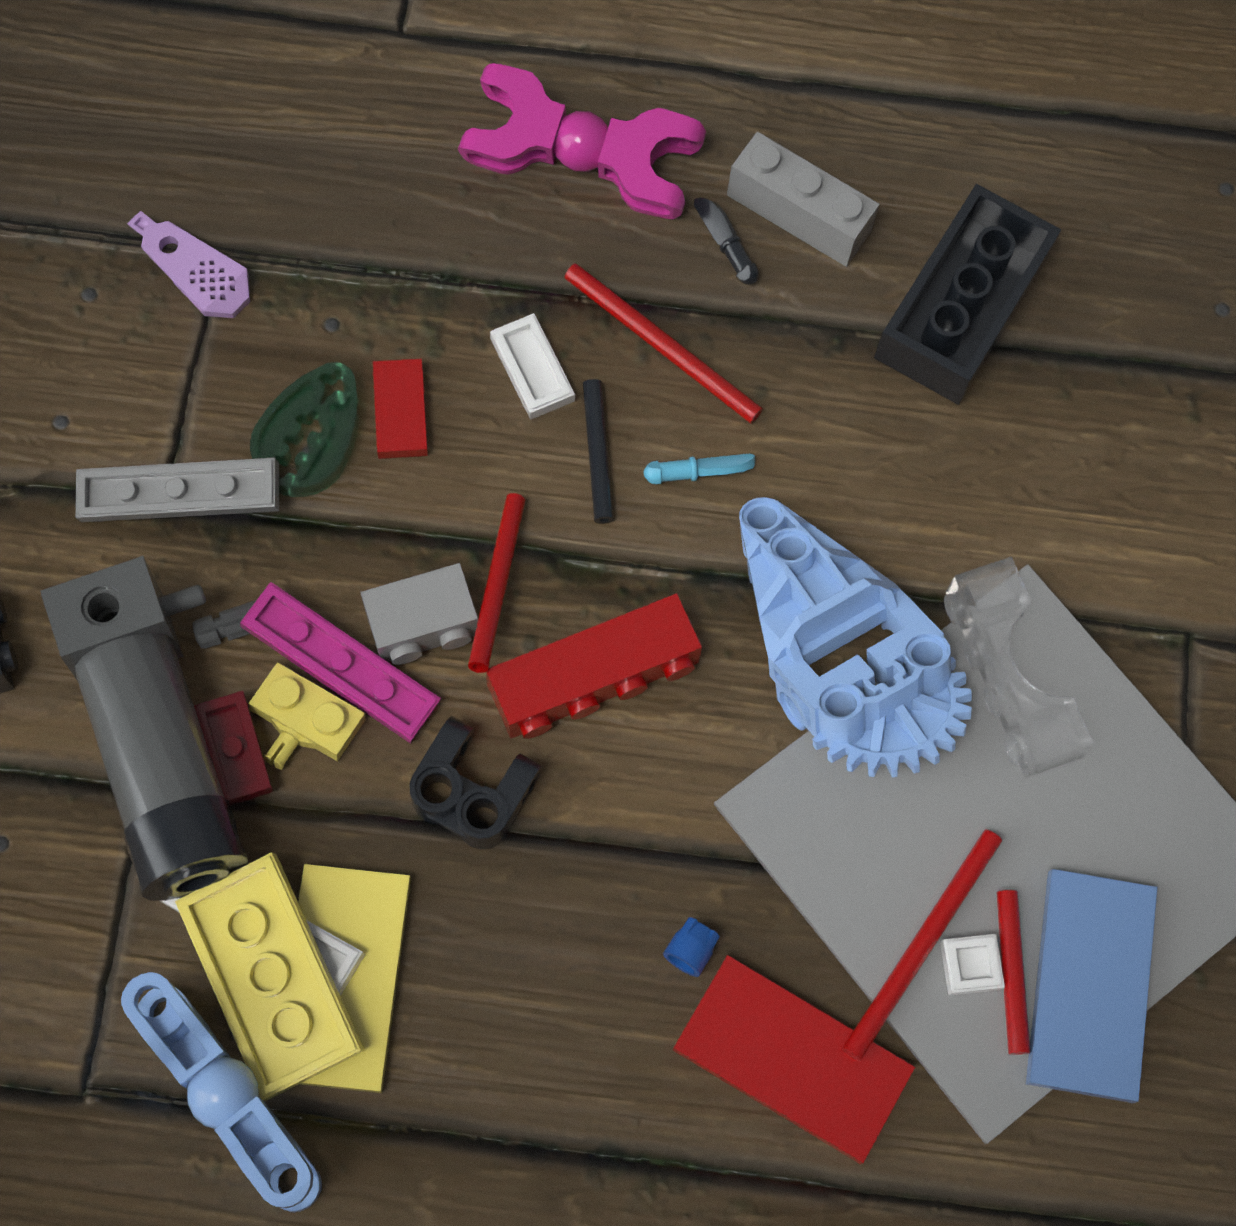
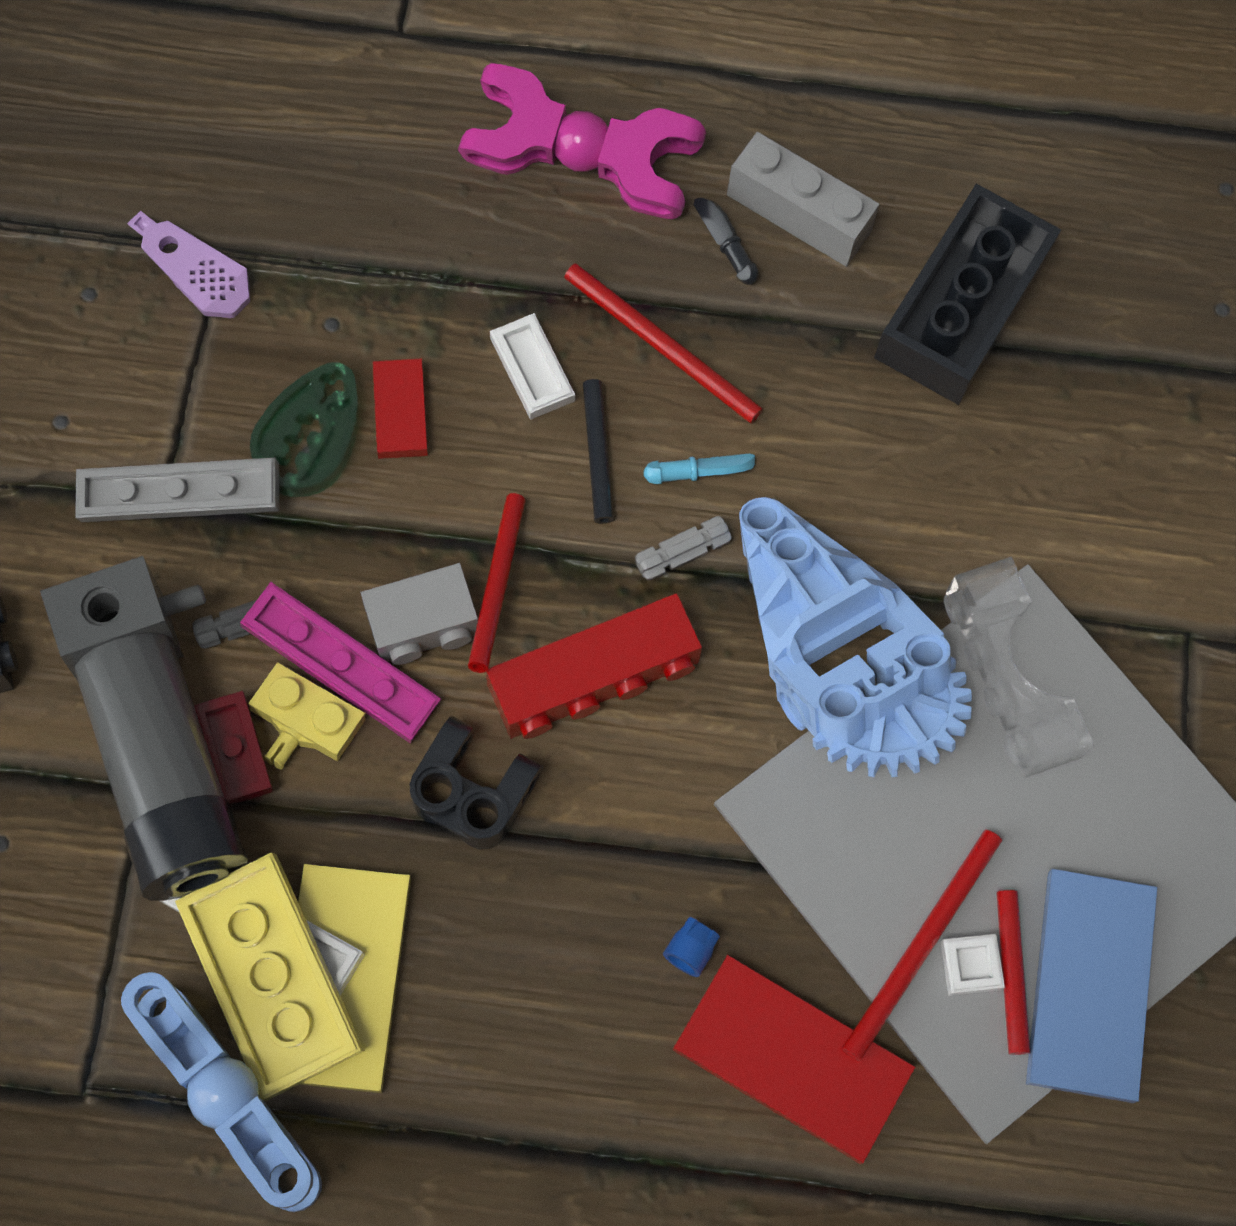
none -> light grey axle [635,516,731,580]

